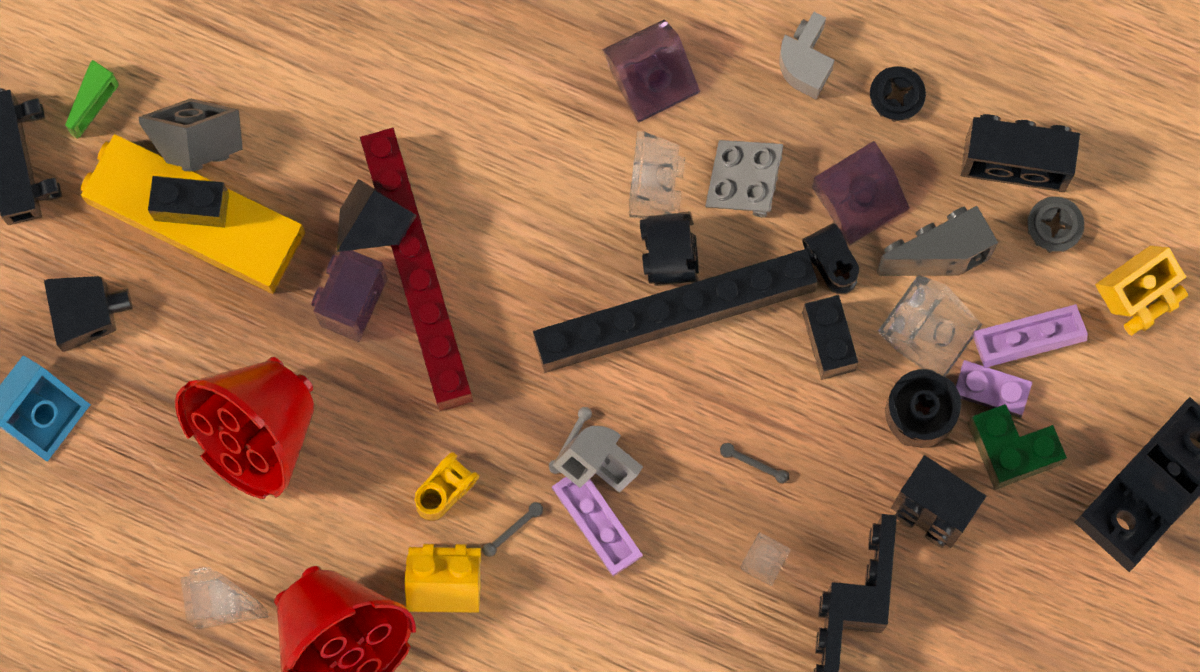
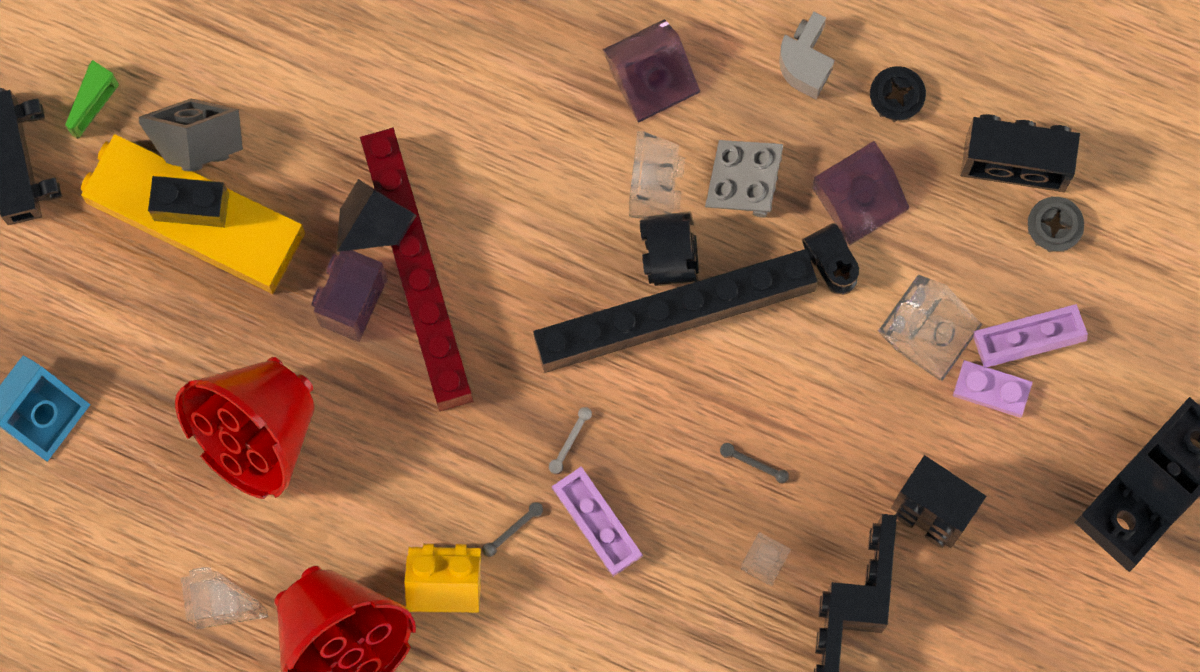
black torso [44,276,133,352] -> none
yellow piece [415,452,480,521] -> none
light grey brick [552,426,643,493] -> none
black brick [802,295,858,380] -> none
dark grey slope [877,206,998,276] -> none
black brick [885,369,961,448] -> none
dark green brick [968,404,1067,490] -> none
yellow brick [1095,245,1188,336] -> none

